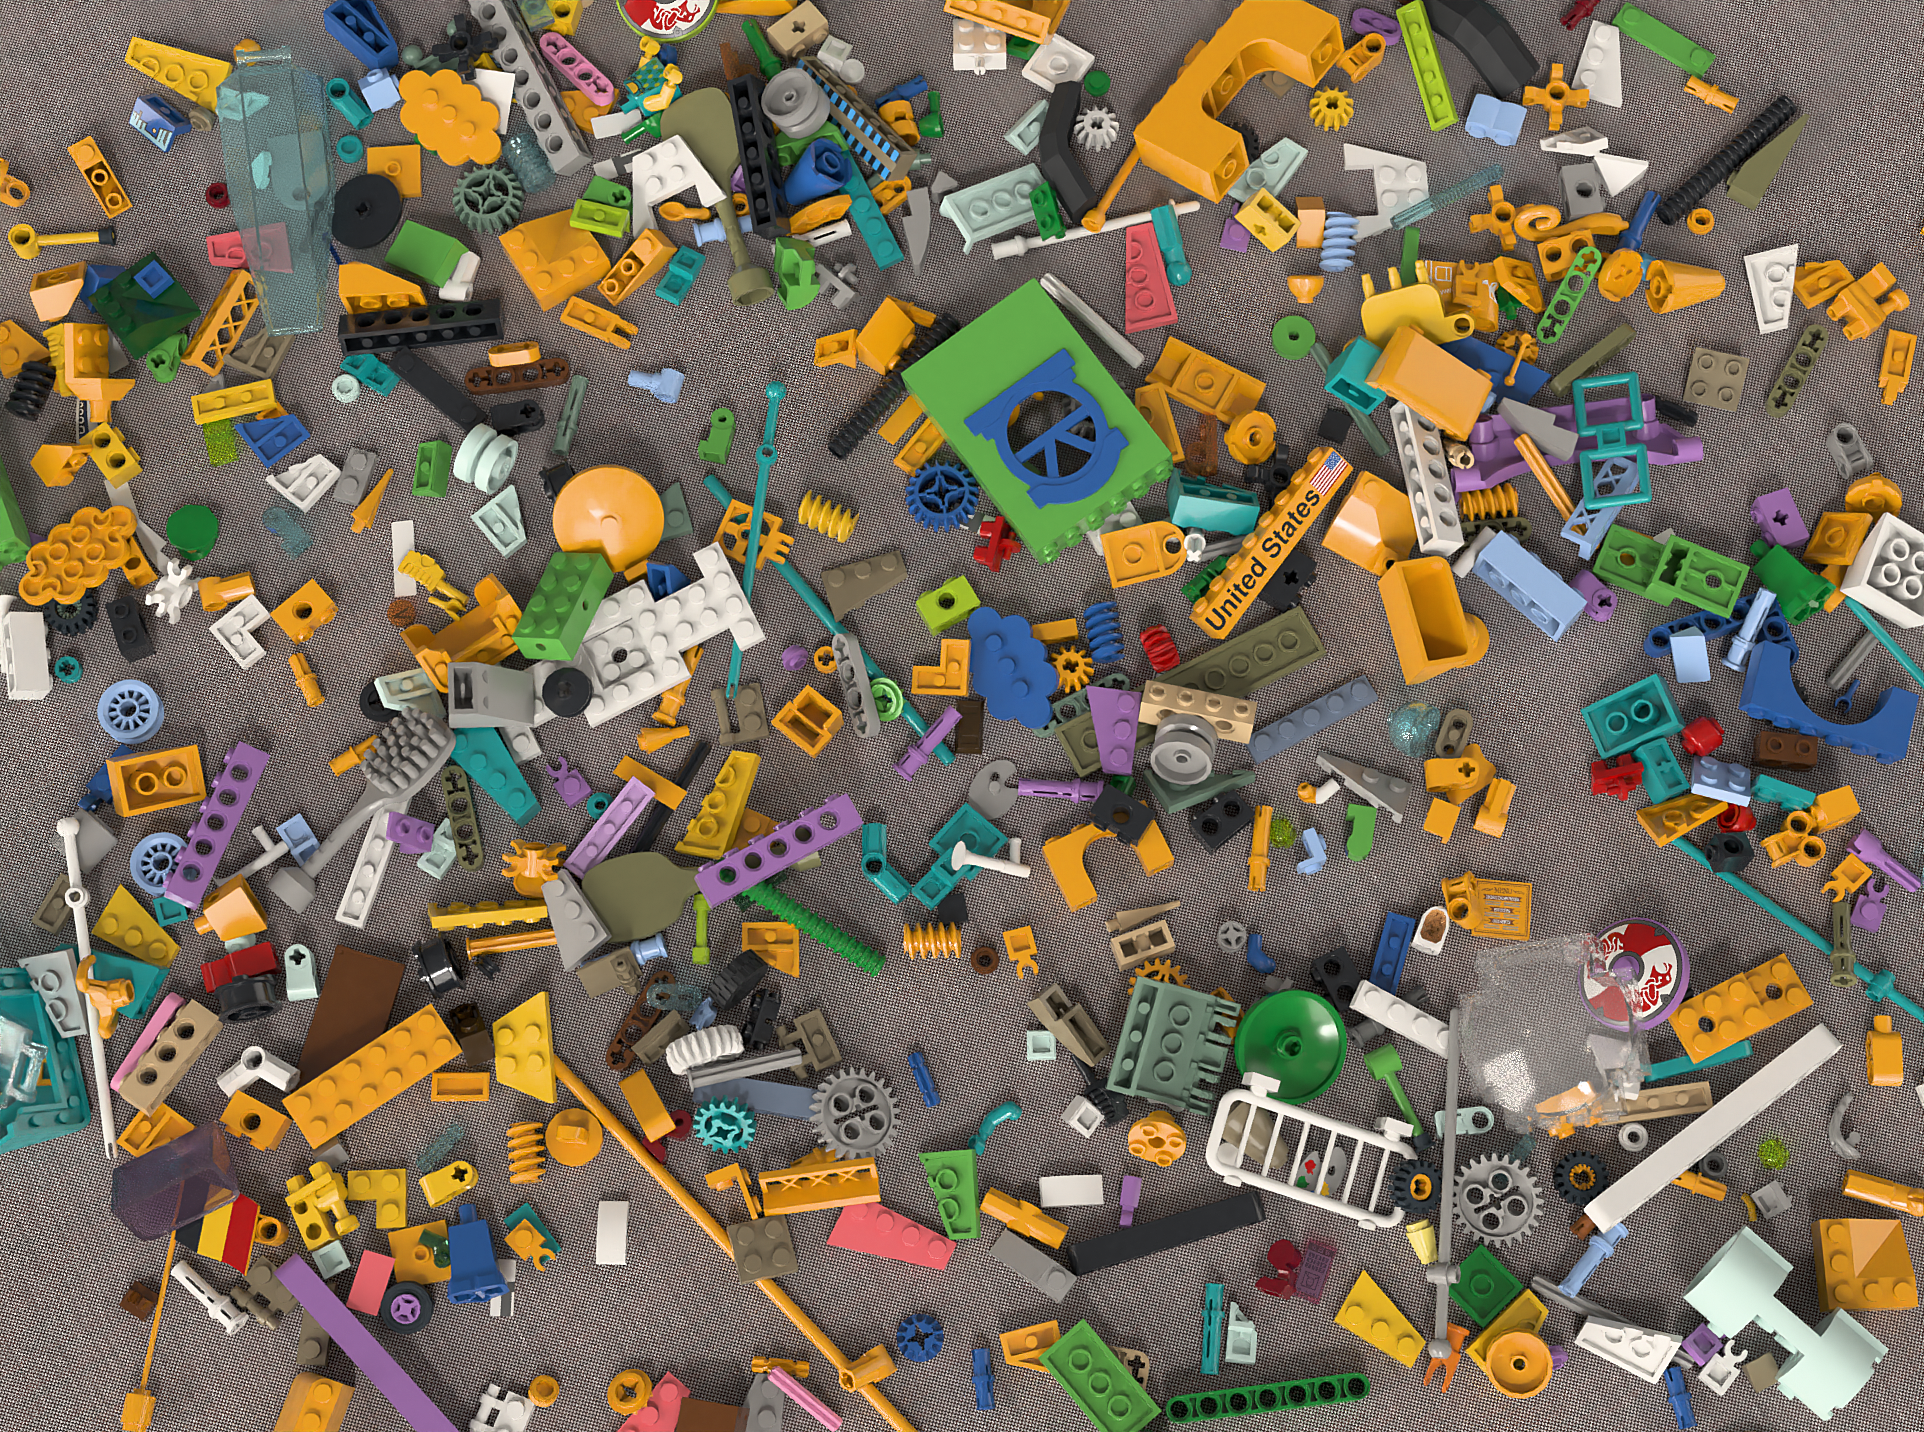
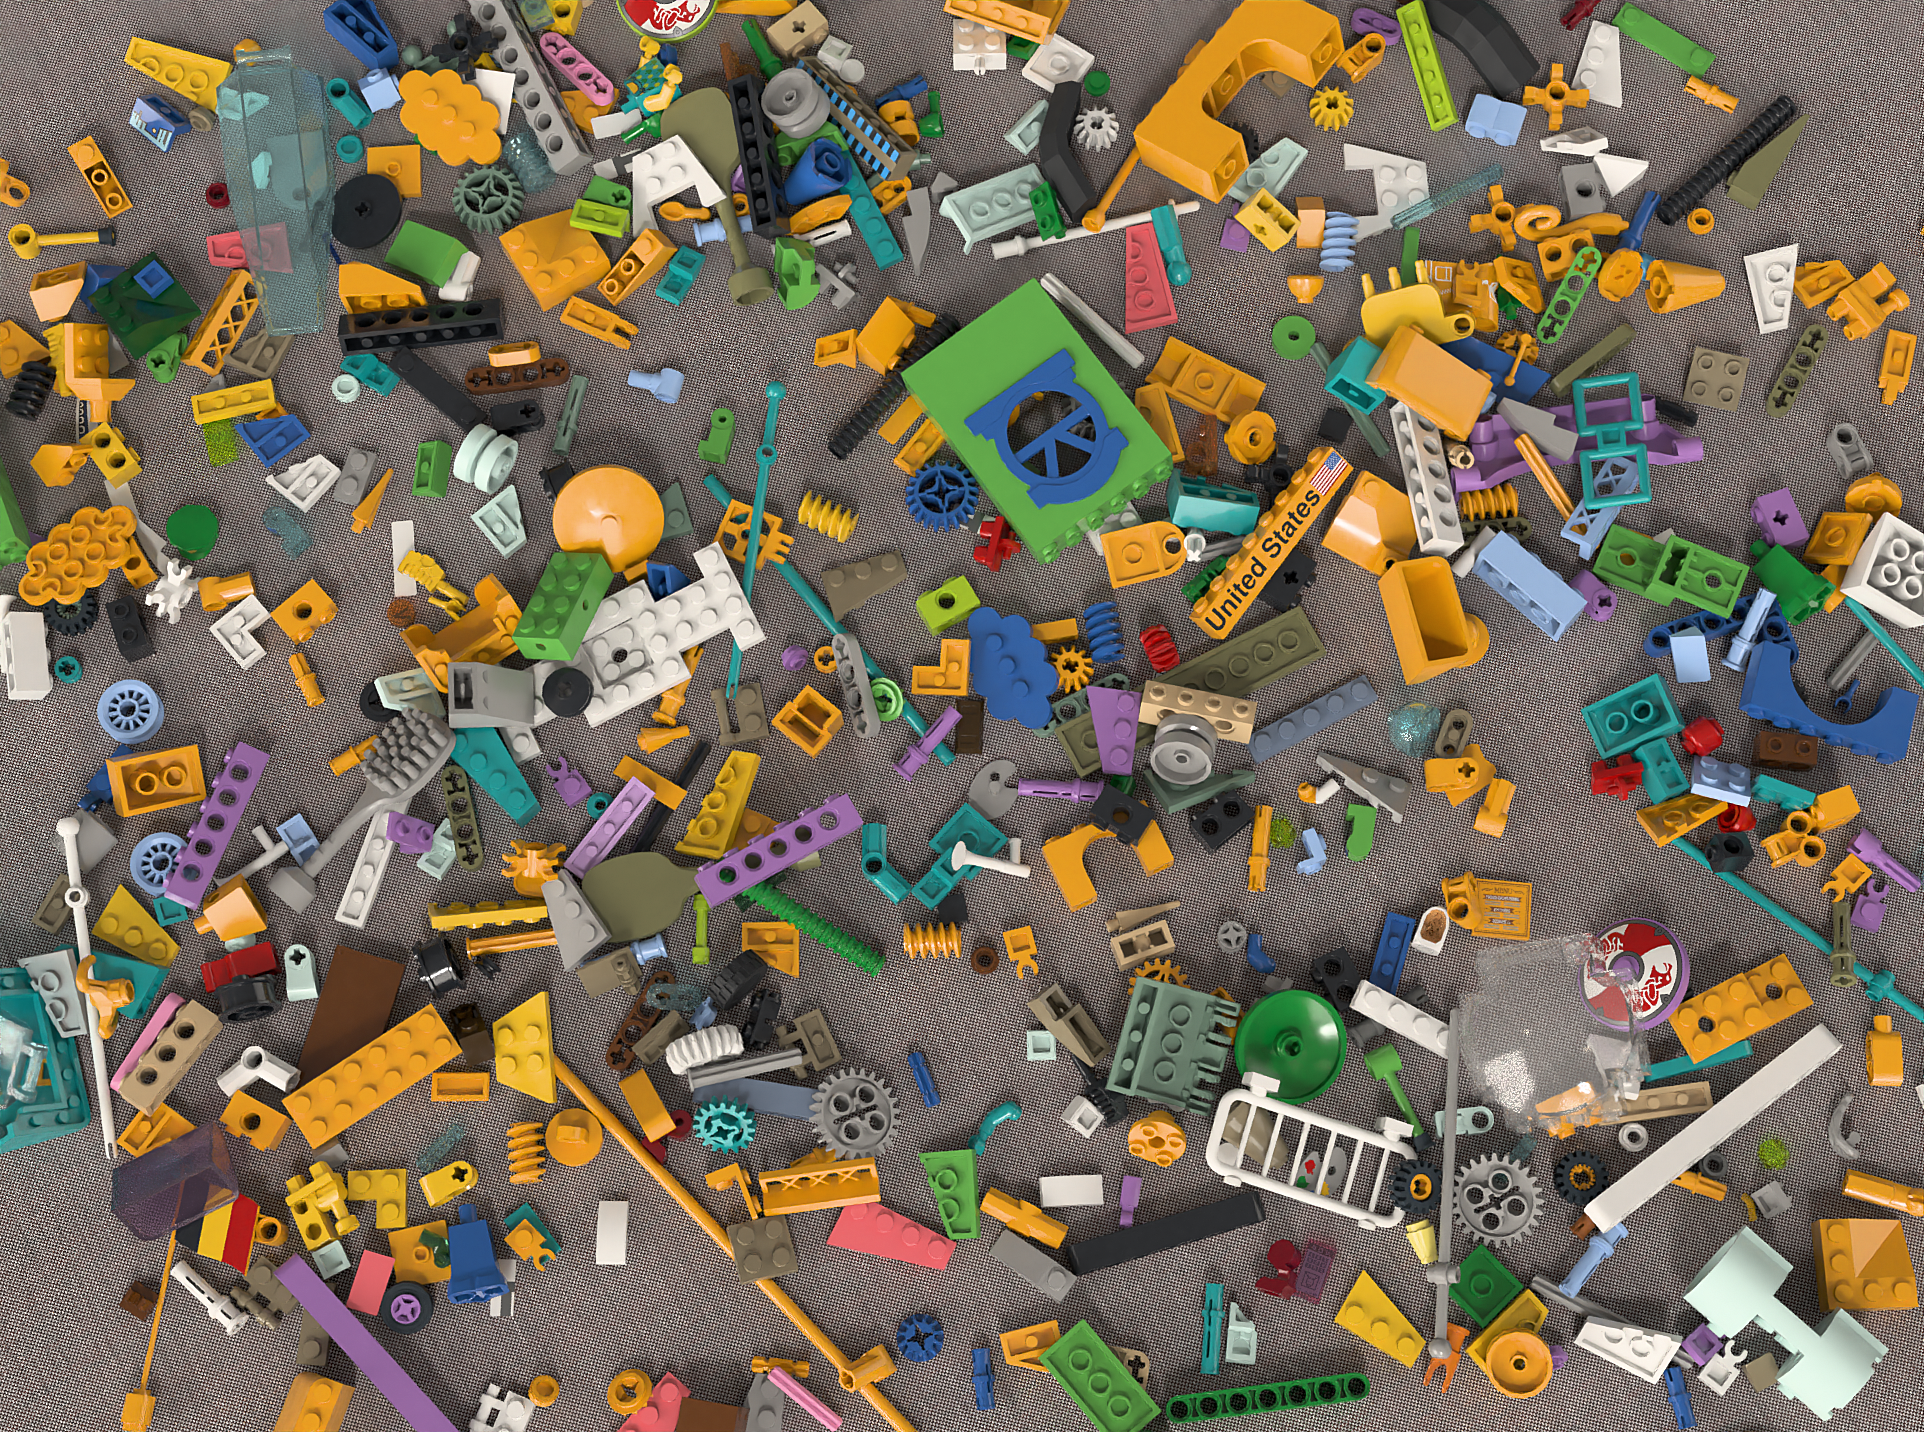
light orange panel [1423,797,1461,844] -> none

